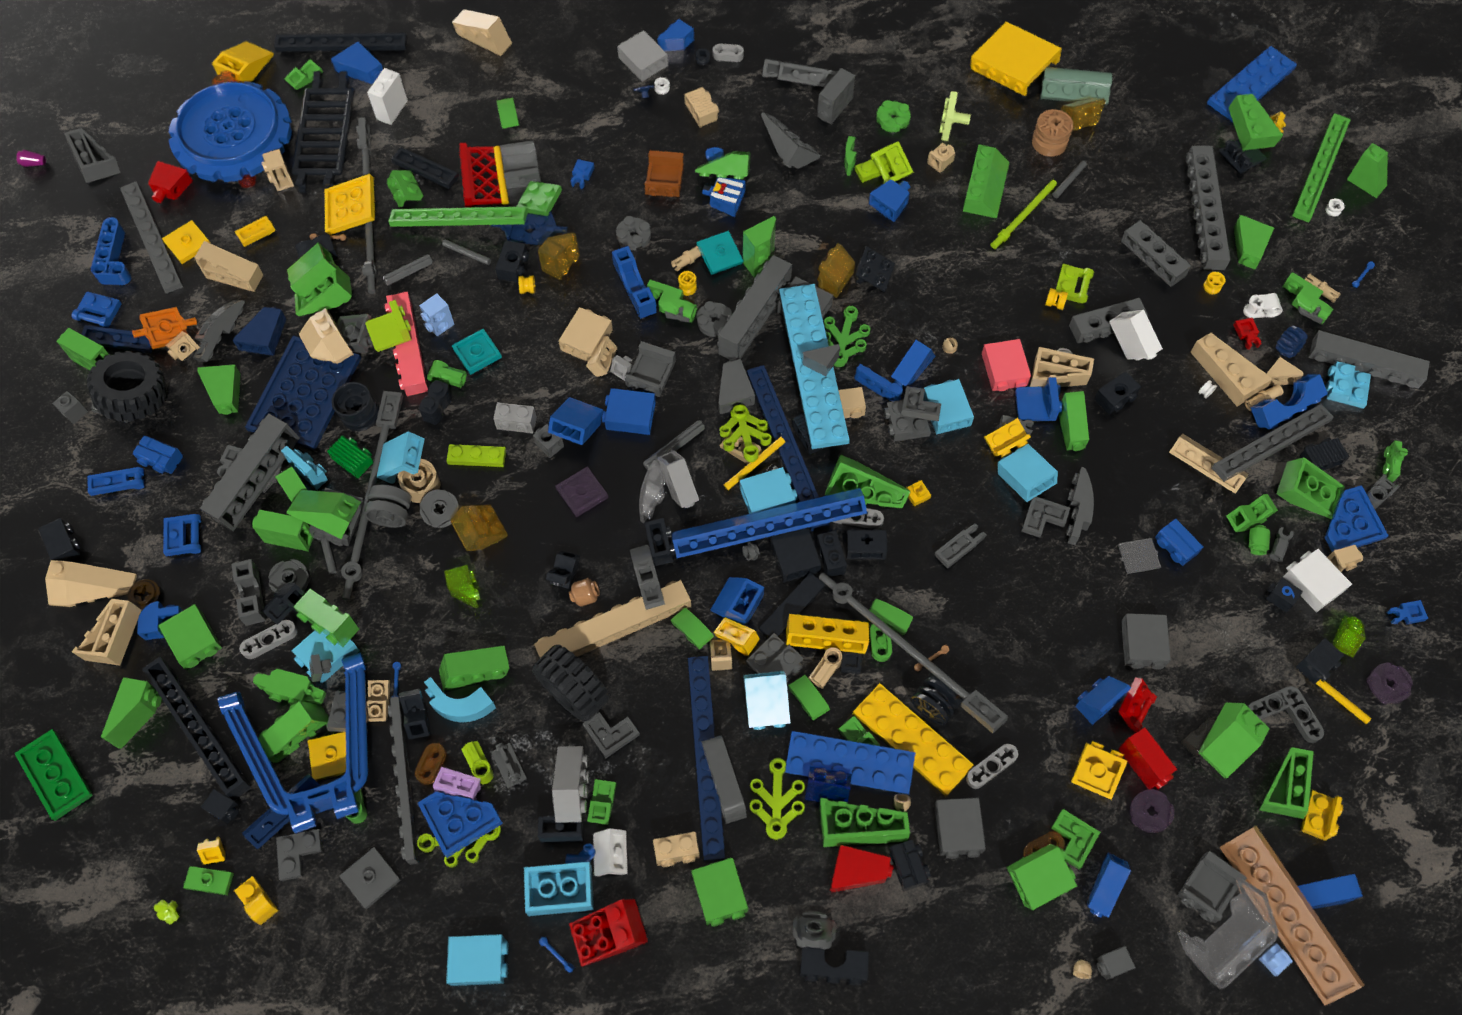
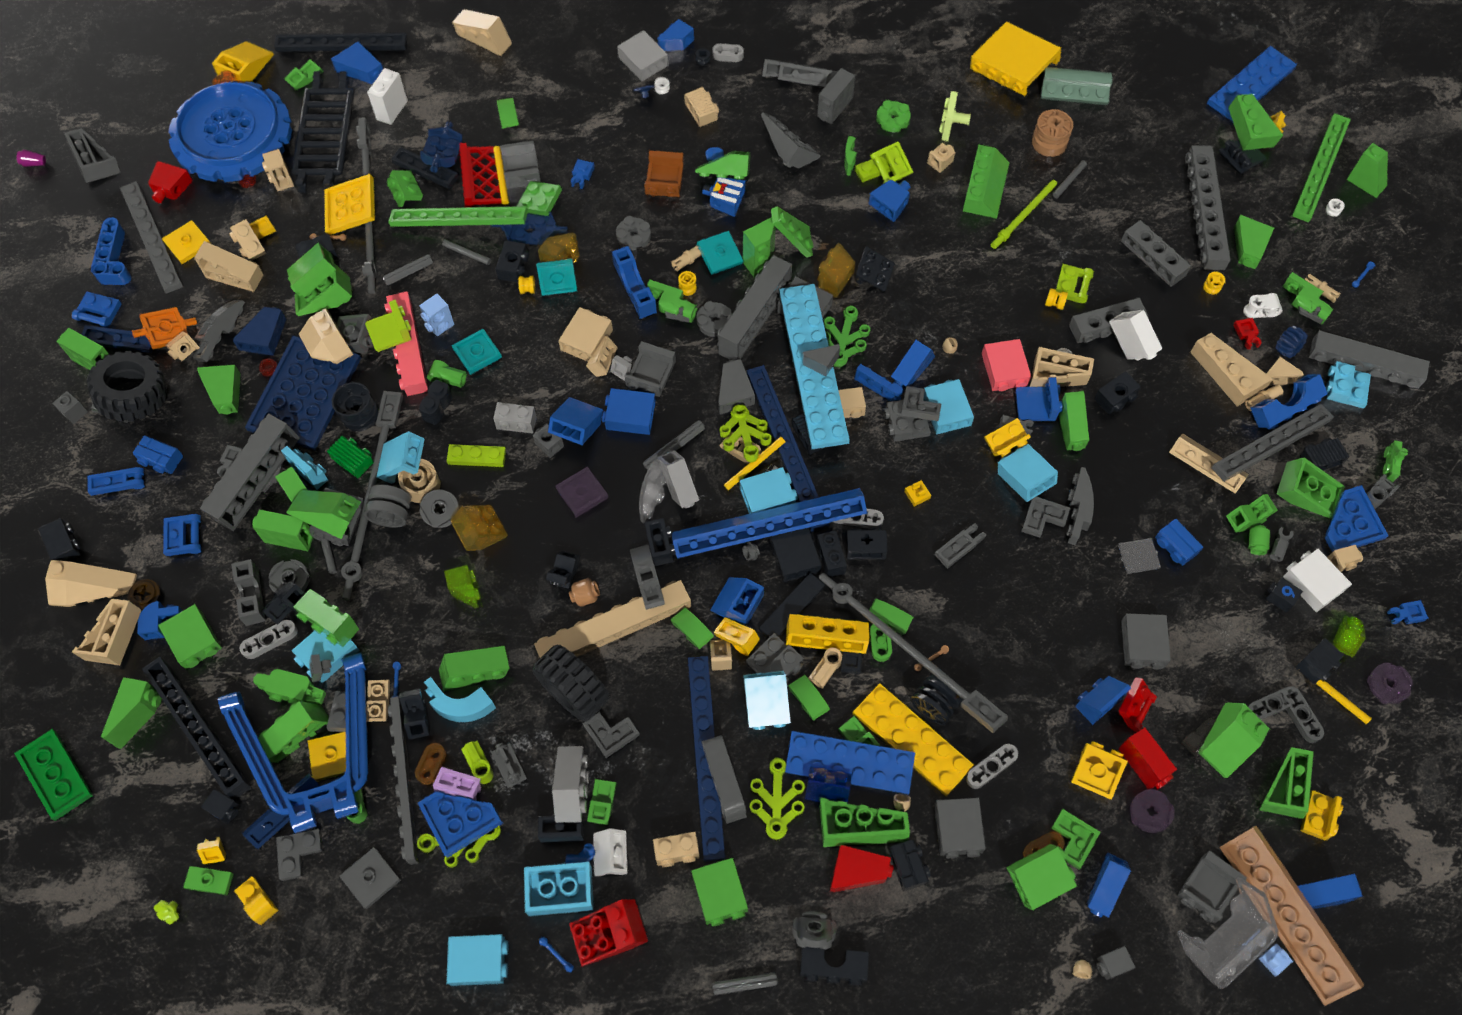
bright green wedge [825,455,911,508] -> none
clear yellow slope [1061,97,1106,130] -> none
white bush [1198,380,1217,399] -> none
none -> tan brick [229,219,266,261]
none -> clear red plate [259,359,278,376]
none -> dark blue plate [421,121,462,172]
none -> teal plate [536,259,577,296]
none -> dark grey axle [712,973,778,995]
none -> bright green wing [771,206,813,258]

